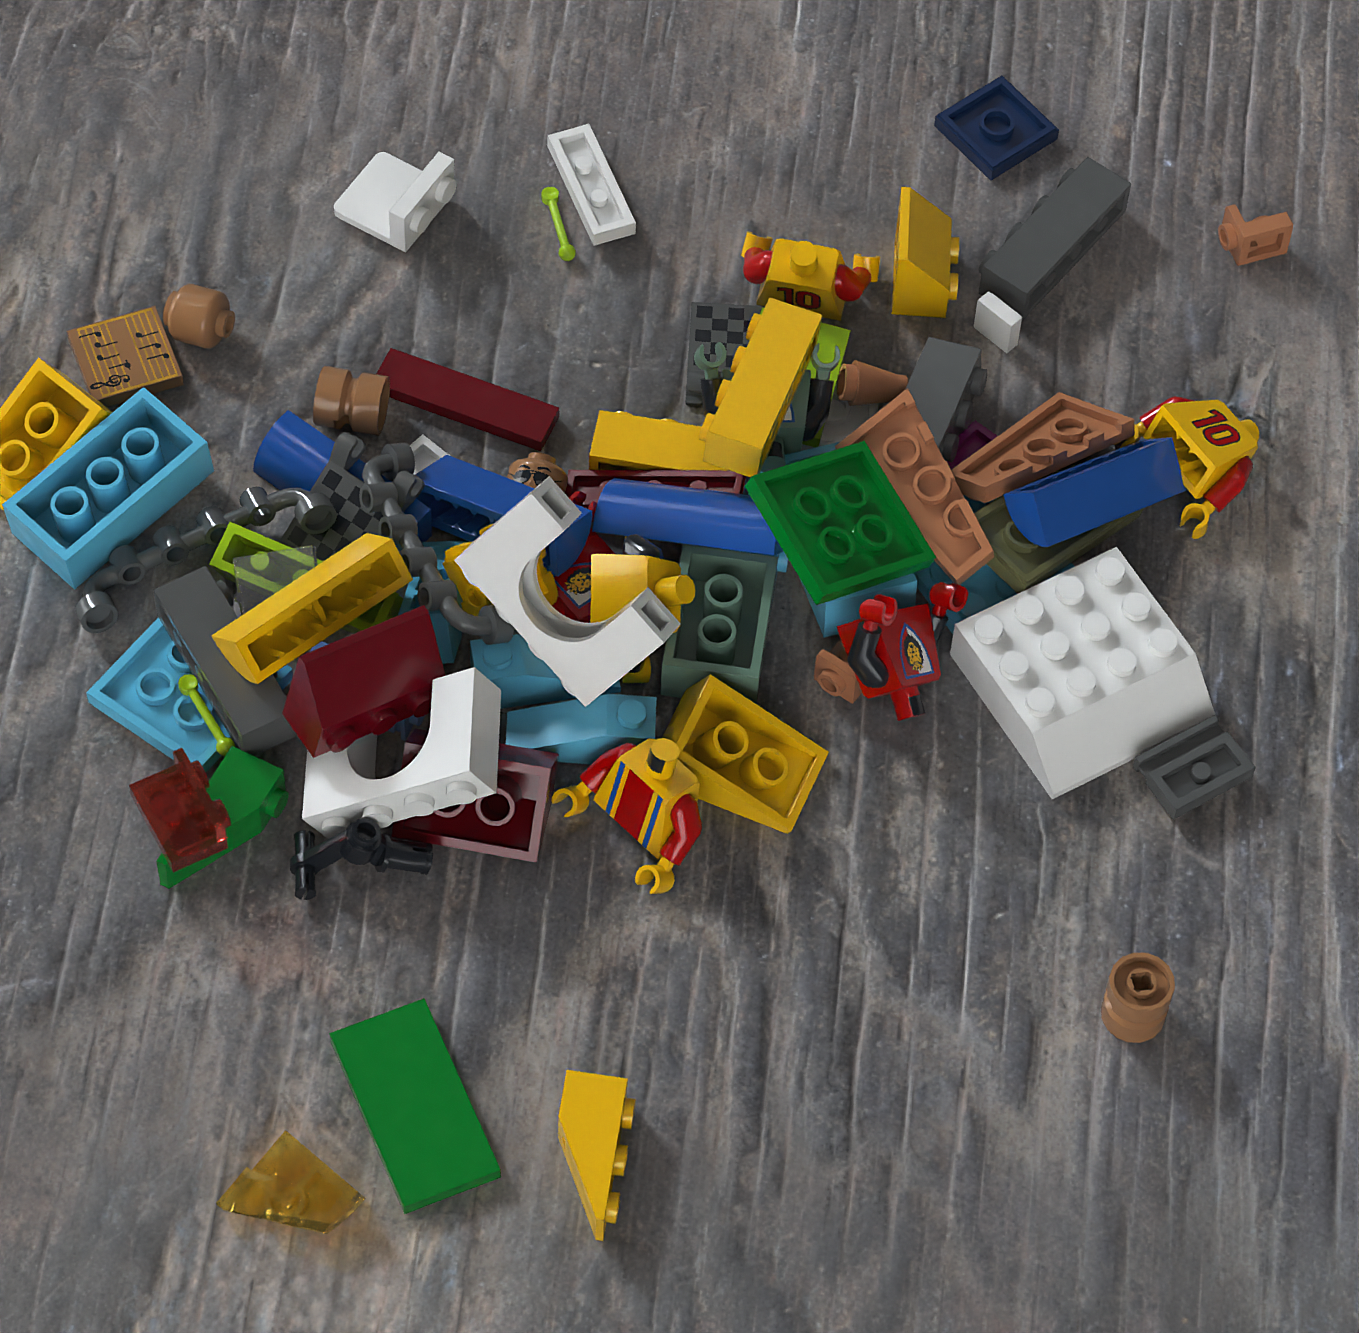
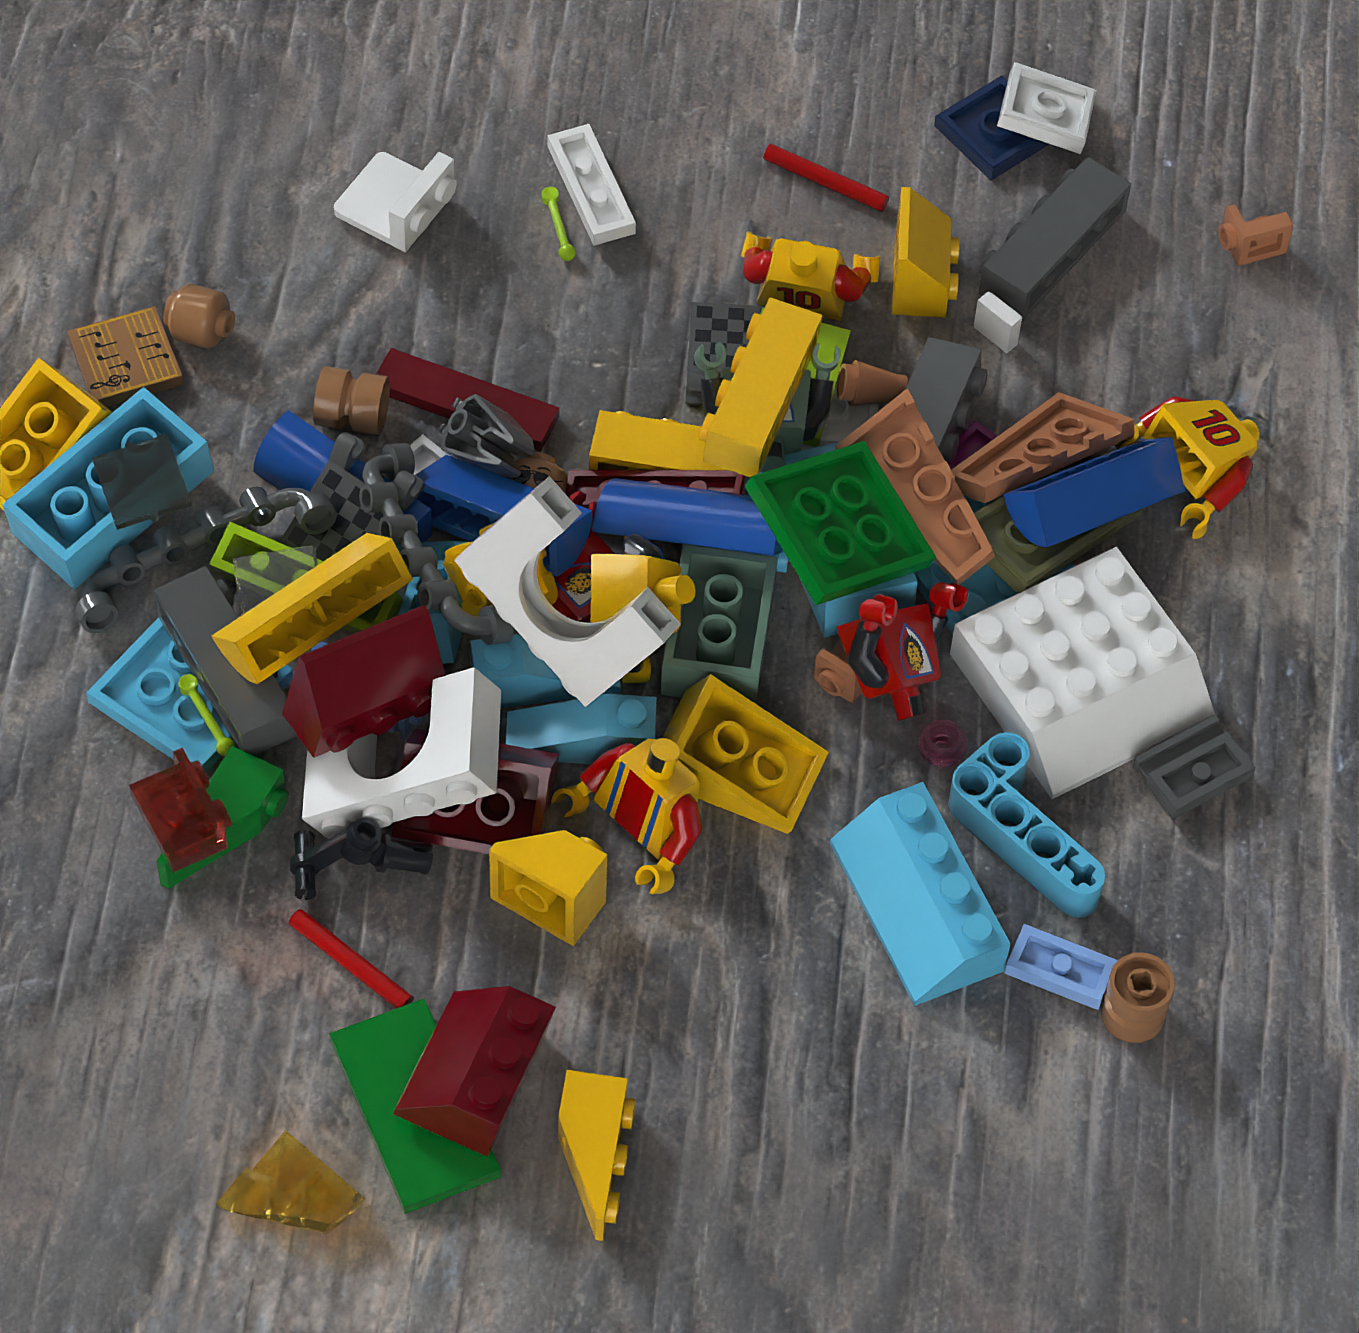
none -> clear smoke piece [92,434,192,530]
none -> red bar [289,909,414,1008]
none -> dark red slope [393,986,556,1157]
none -> dark grey hinge [437,394,534,479]
none -> yellow slope [489,830,607,947]
none -> red bar [763,143,889,212]
none -> medium azure slope [830,782,1010,1006]
none -> clear pink plate [918,719,967,767]
none -> medium azure beam [948,732,1106,918]
none -> white tile [997,62,1097,154]
none -> light blue plate [1004,924,1118,1010]

